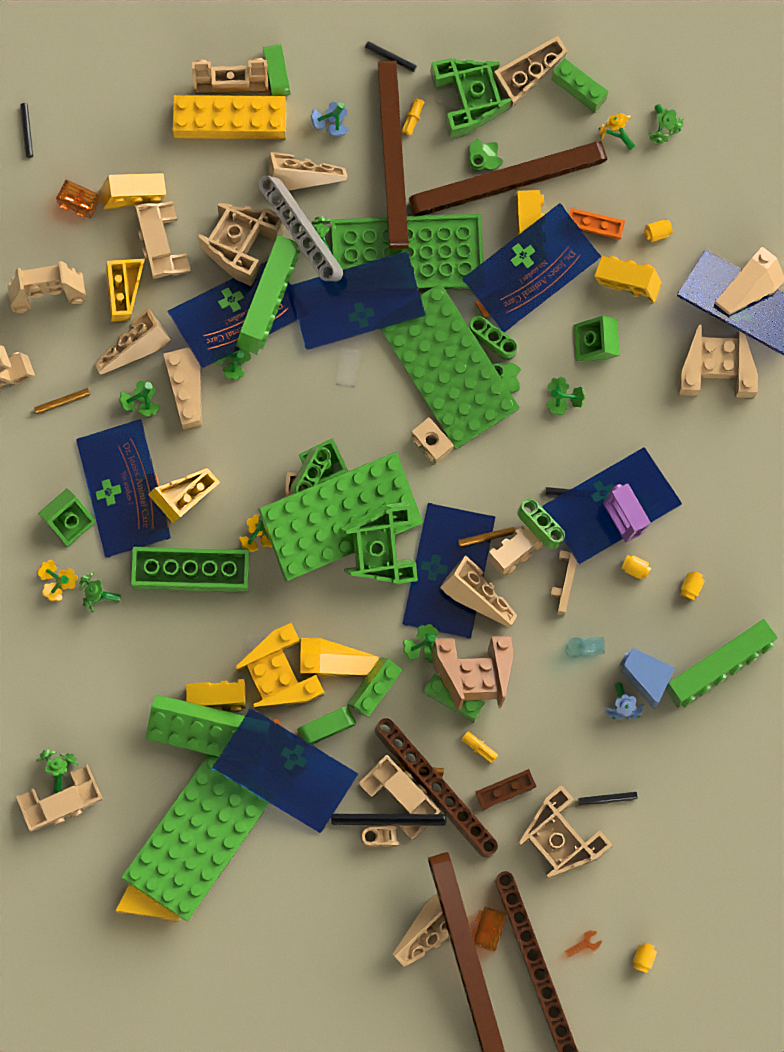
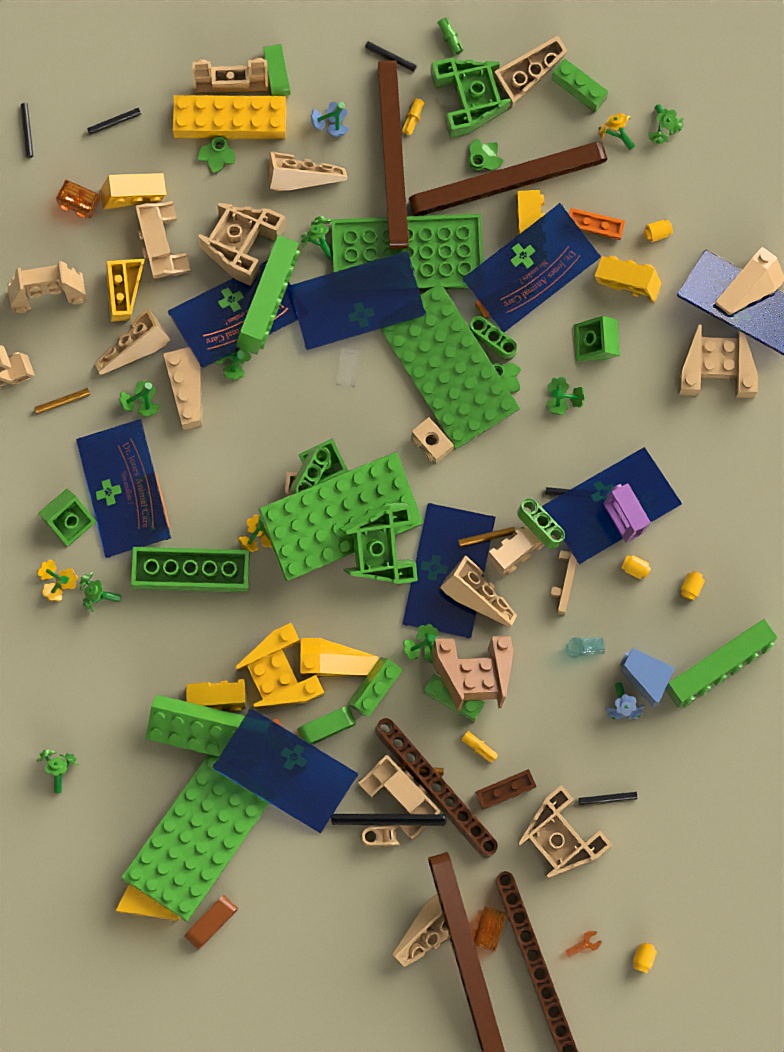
tan bracket [16,764,103,832] -> none
yellow wedge [148,468,220,523] -> none
light grey beam [258,176,343,282] -> none
none -> black bar [87,107,141,135]
none -> dark orange beam [184,895,238,950]
none -> bright green plate [198,137,235,173]
none -> bright green pin [437,17,464,55]

